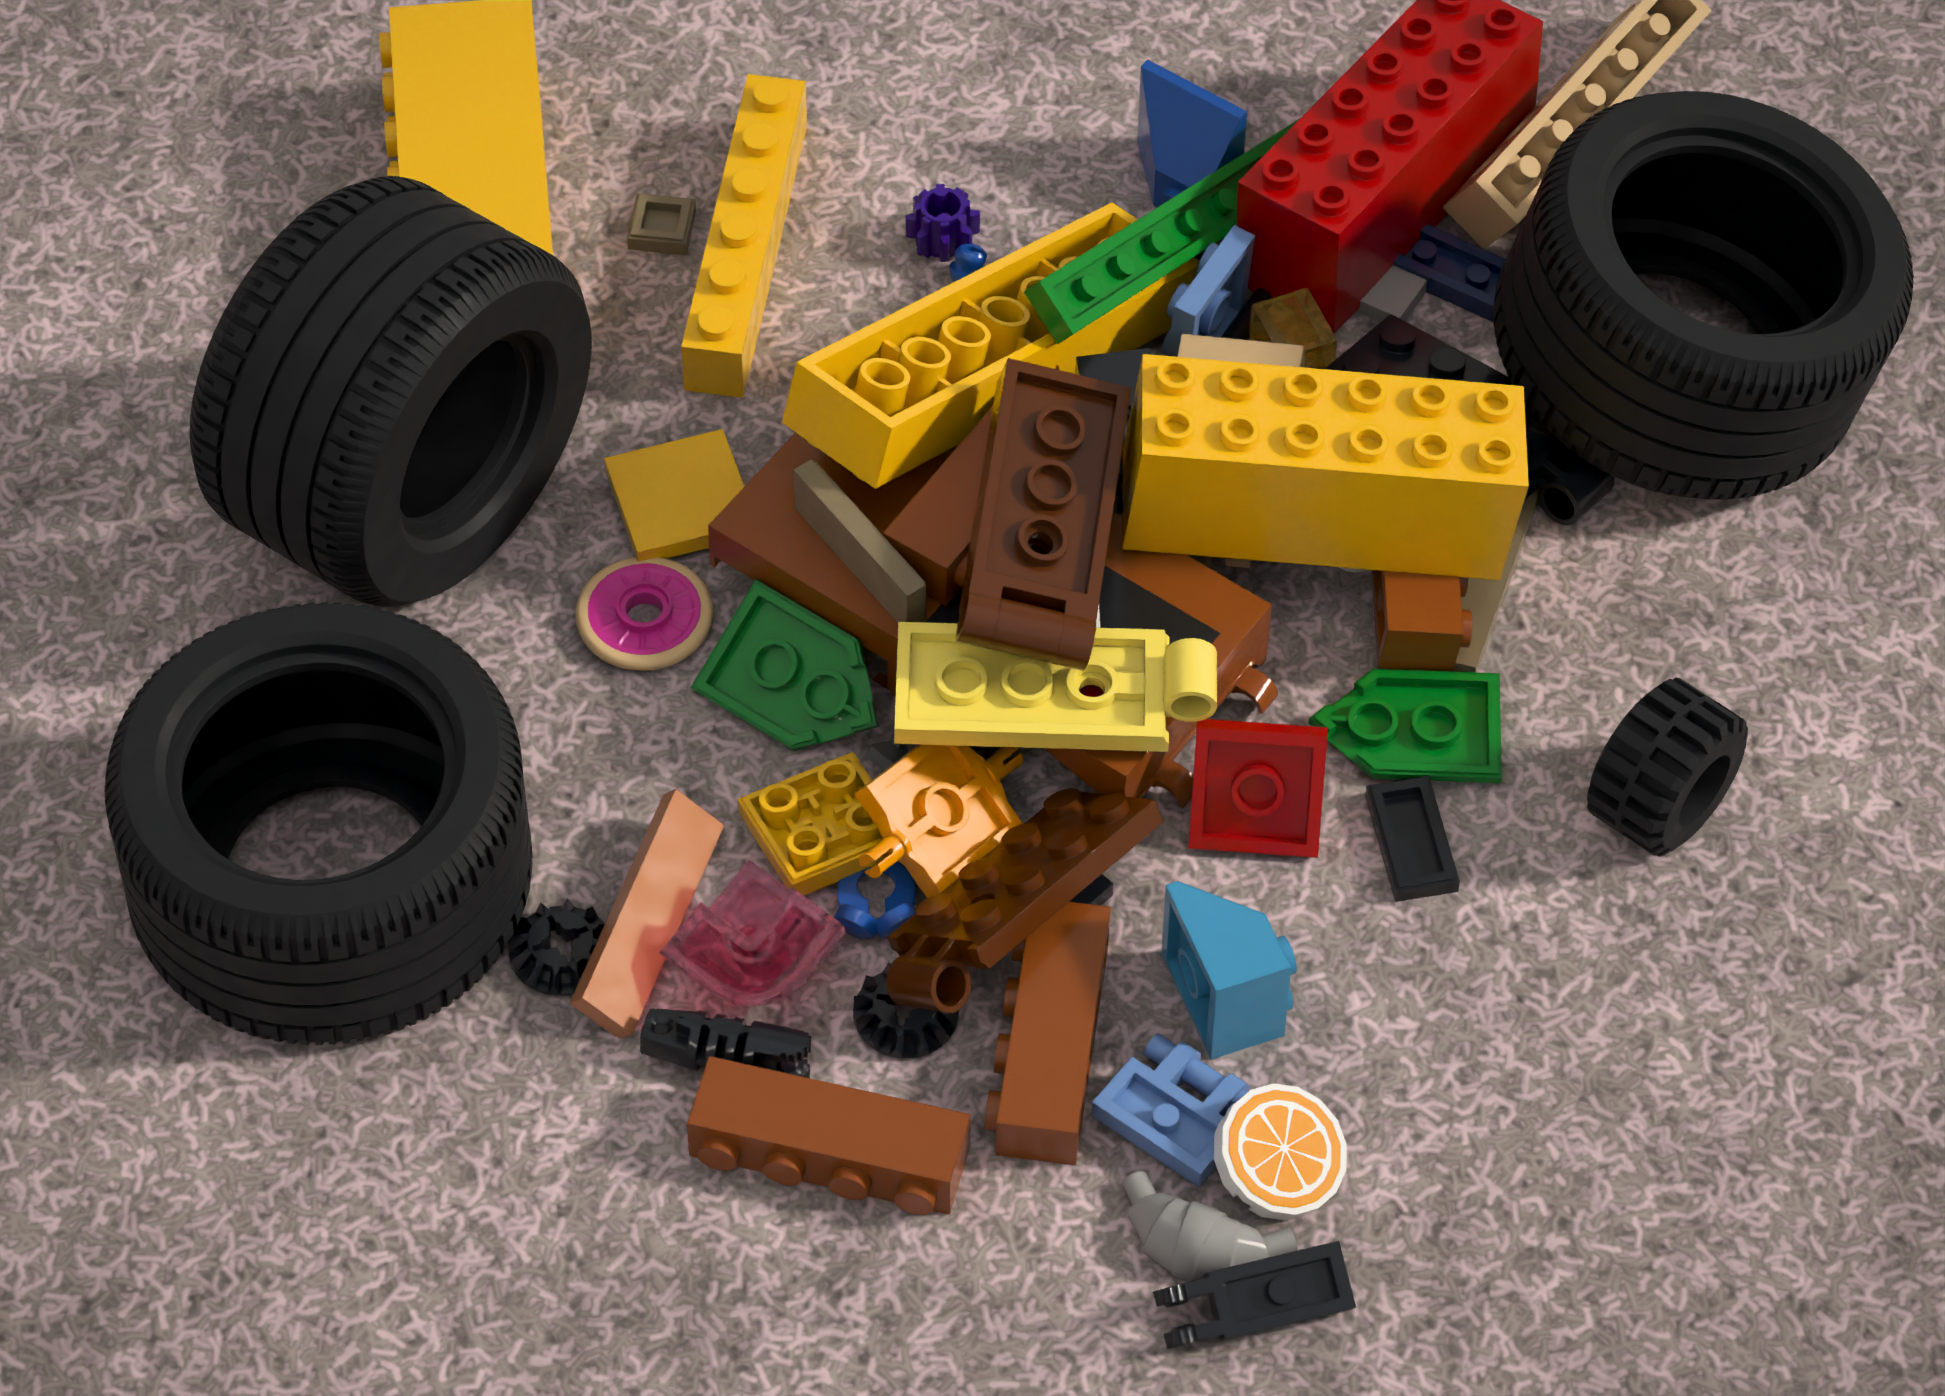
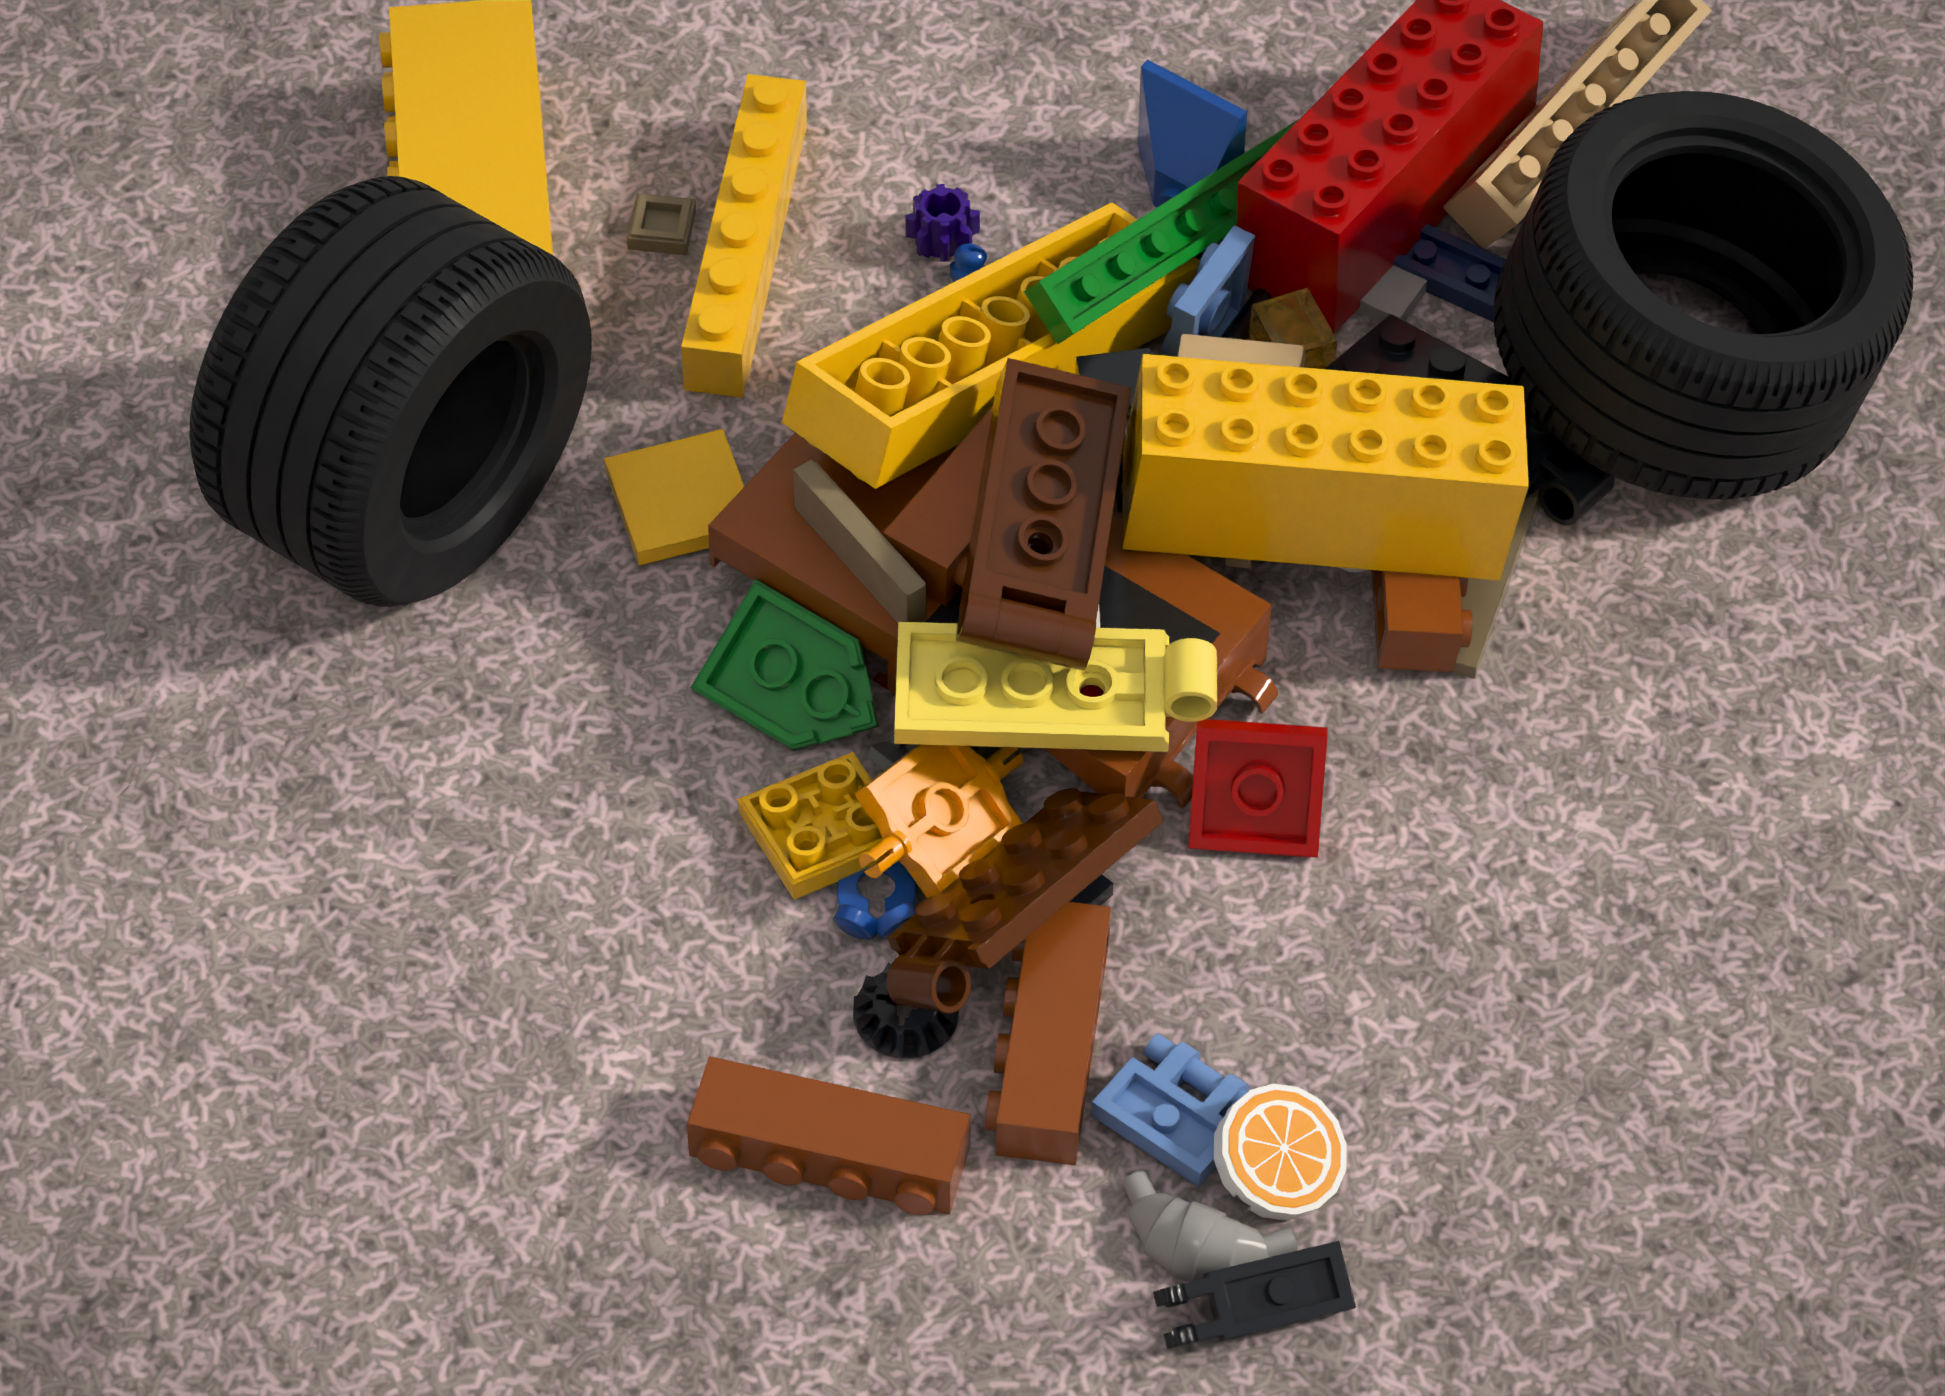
black tyre [105,602,533,1045] -> none
black gear [508,898,605,996] -> none
nougat tile [569,789,724,1039] -> none
dark pink wheel [575,557,714,671] -> none
black hinge [640,1008,811,1078] -> none
clear pink brick [659,860,846,1008] -> none
dark azure slope [1161,881,1297,1060] -> none
green tile [1308,669,1502,783] -> none
black tile [1365,776,1460,902] -> none
black tyre [1587,677,1748,857] -> none

